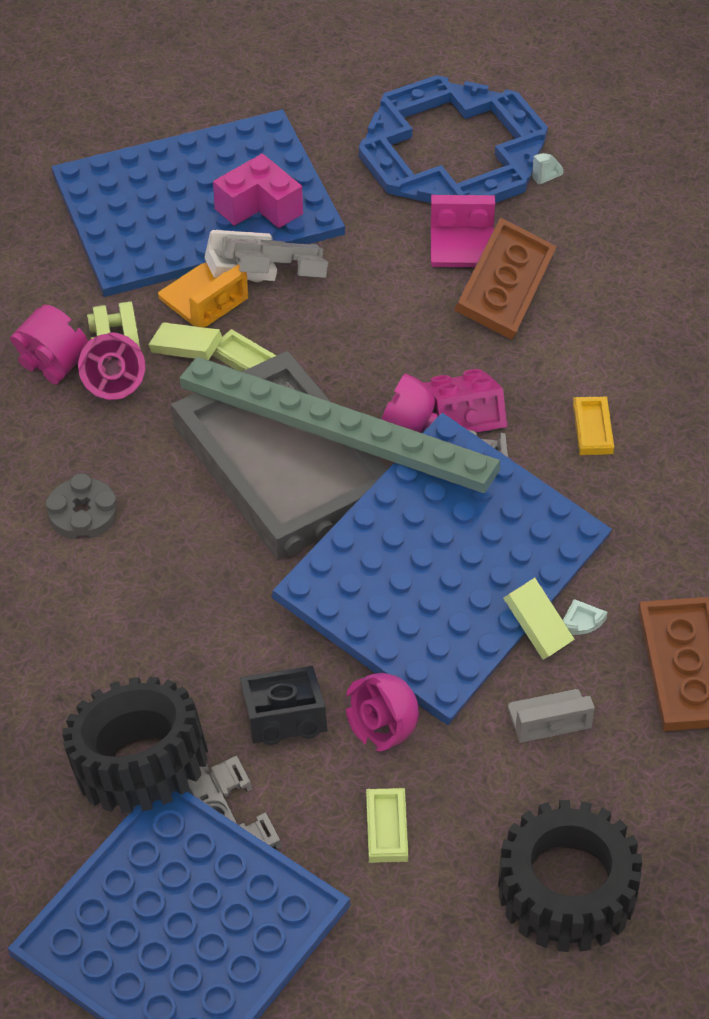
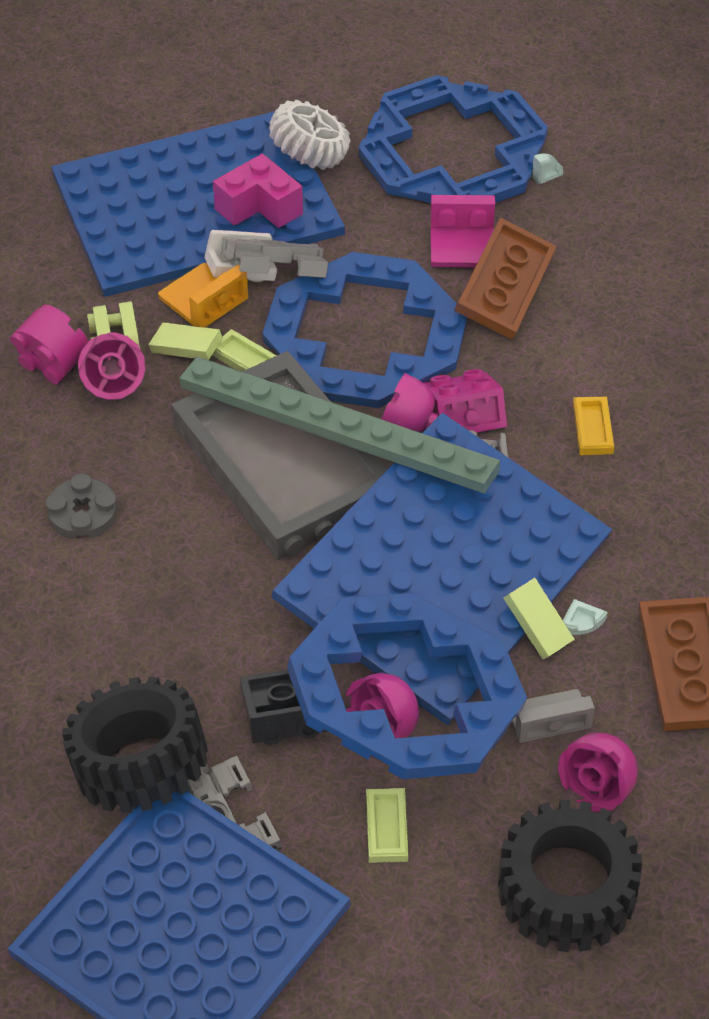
none -> blue plate [262,252,467,408]
none -> white gear [268,100,351,170]
none -> blue plate [287,593,527,779]
none -> dark pink cylinder [558,733,638,812]

